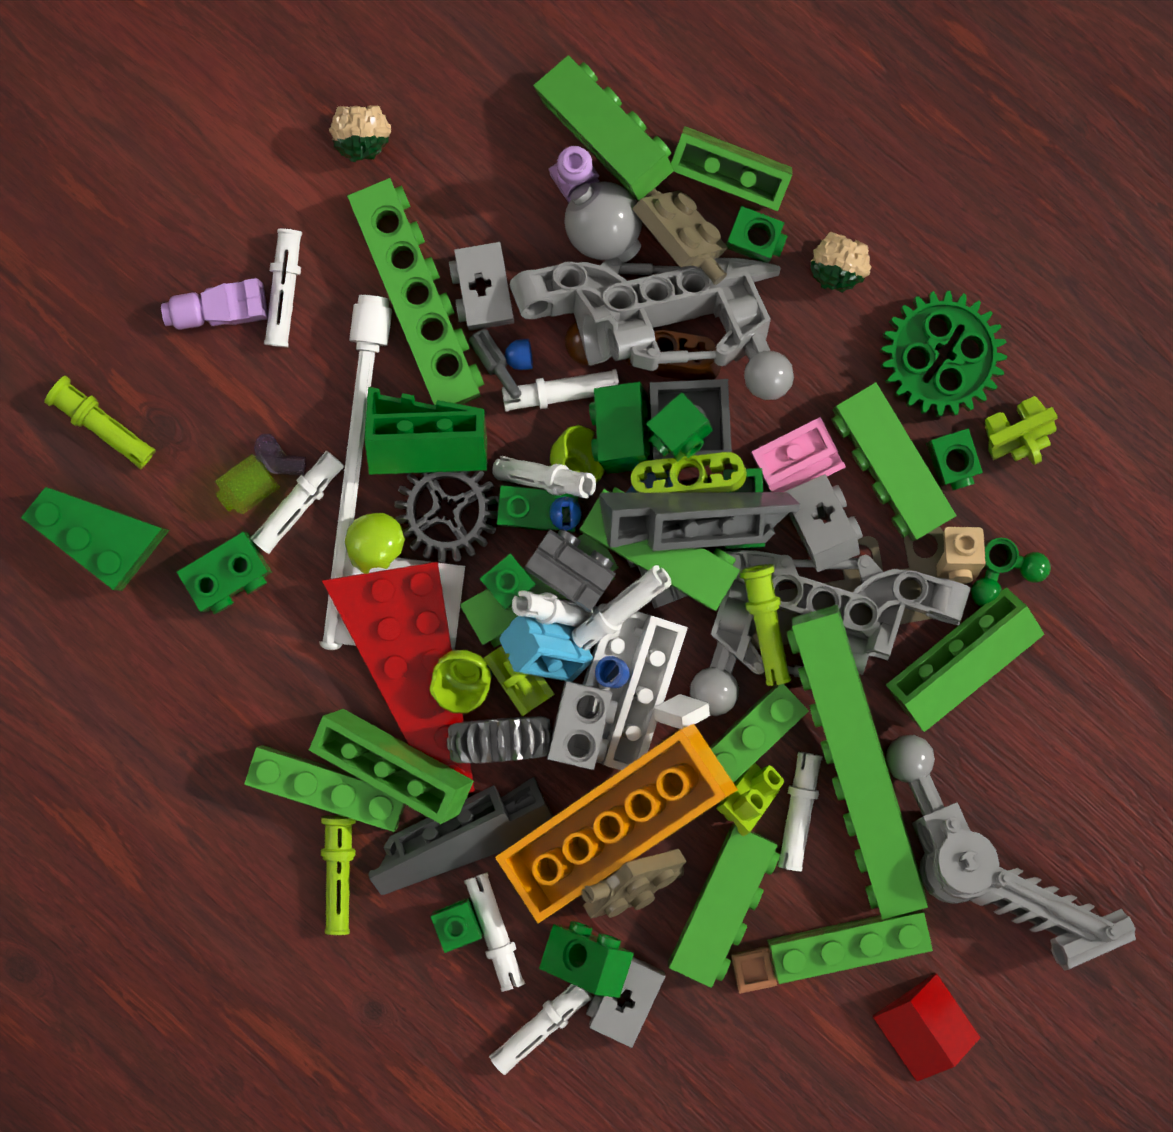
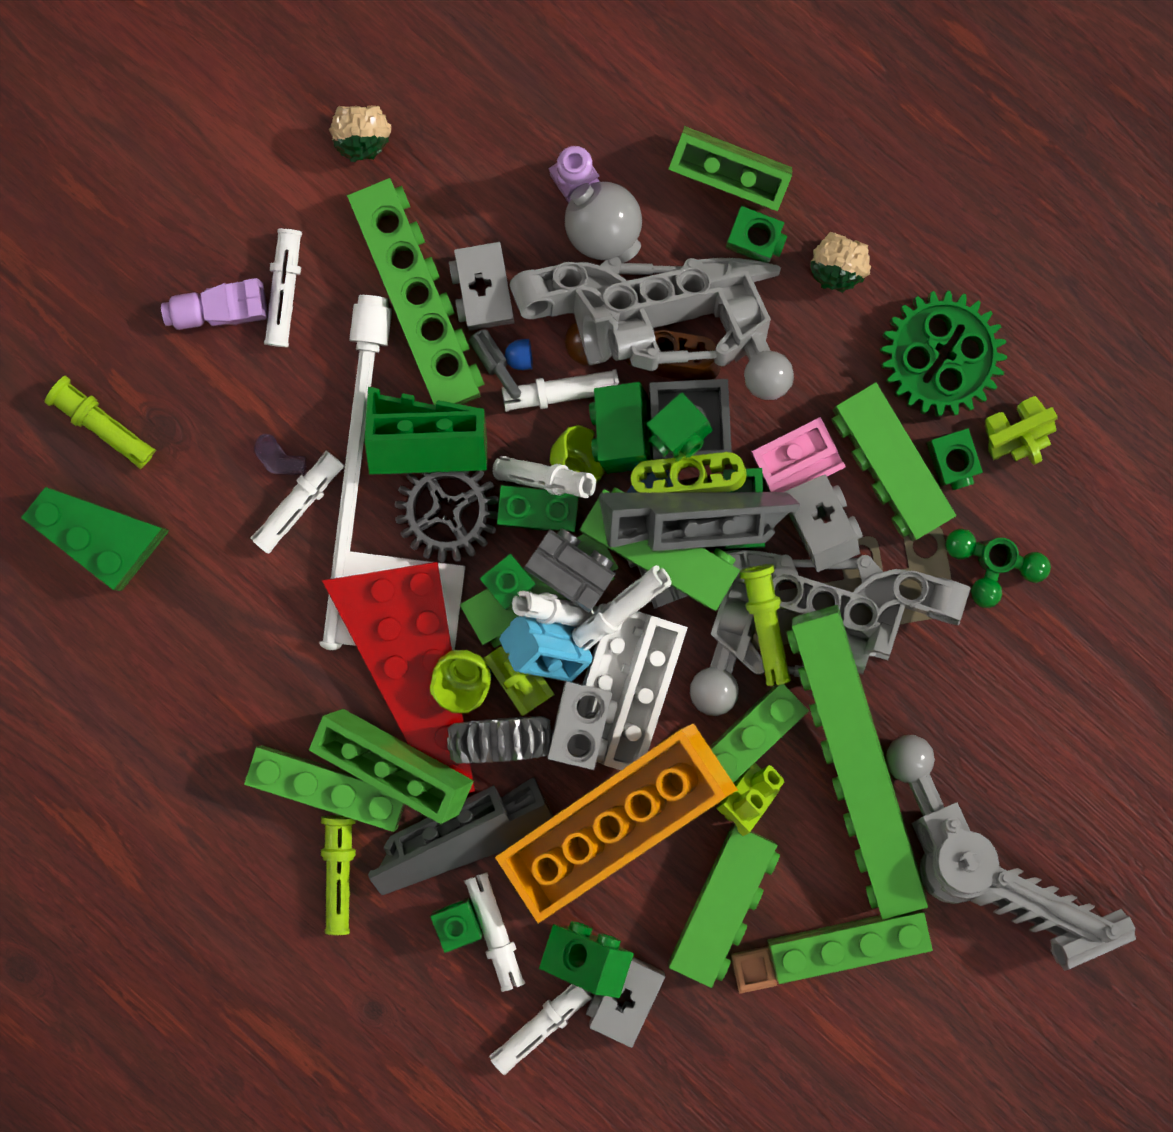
green brick [177,532,272,615] -> none
clear neon green brick [215,454,280,514] -> none
lime hair [345,513,405,574] -> none
bright green brick [533,55,674,202] -> none
blue hinge [550,496,581,530] -> none
dark tan plate [582,849,687,919] -> none
blue hinge [595,656,630,689] -> none
dark tan plate [632,188,728,285] -> none
white tile [653,694,710,729] -> none
white pin [777,752,823,871] -> none
red slope [872,973,980,1082] -> none
bright green brick [886,587,1045,732] -> none
tan bracket [936,527,986,584] -> none

